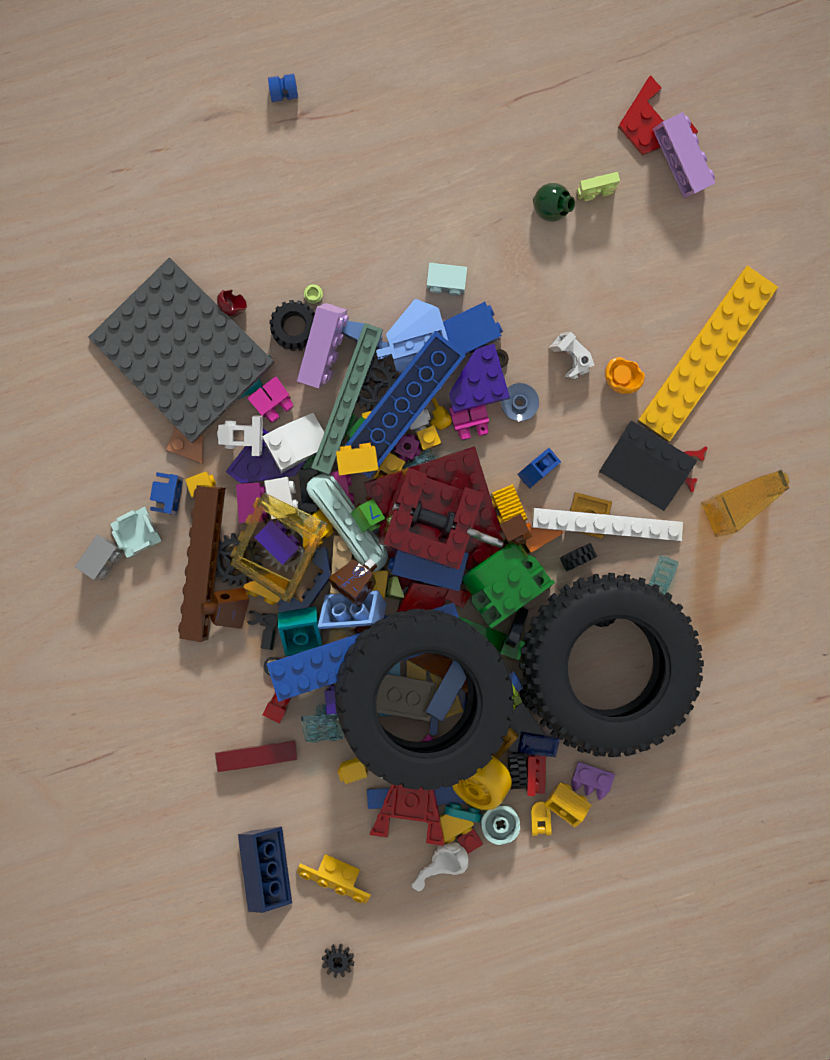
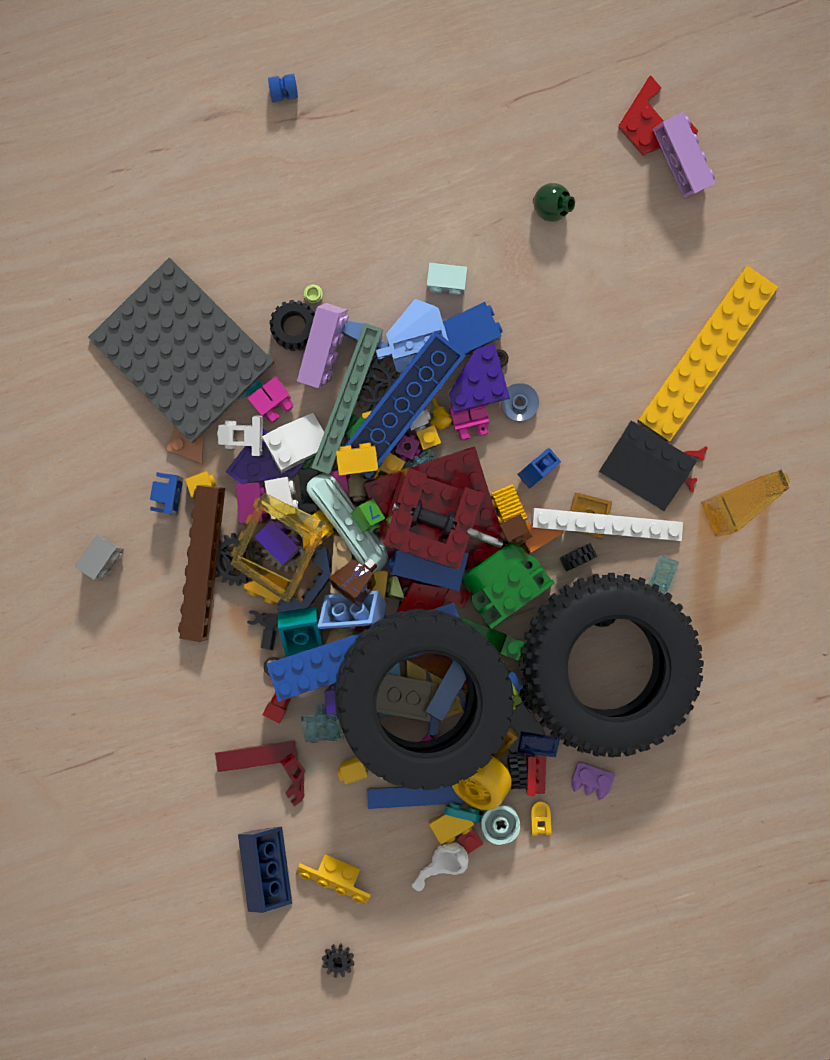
light aqua panel [110,507,162,558] -> none
reddish brown torso [201,588,250,629] -> none
dark red hair [217,289,247,317] -> none
red wing [370,784,445,846] -> none
black beam [505,607,529,648] -> none
yellow brick [544,782,592,827] -> none
white tile [549,332,595,379] -> none
yellowish green brick [576,172,620,201] -> none
light orange piece [605,357,645,394] -> none
none -> dark red piece [280,754,305,807]
none -> dark tan brick [348,473,368,502]

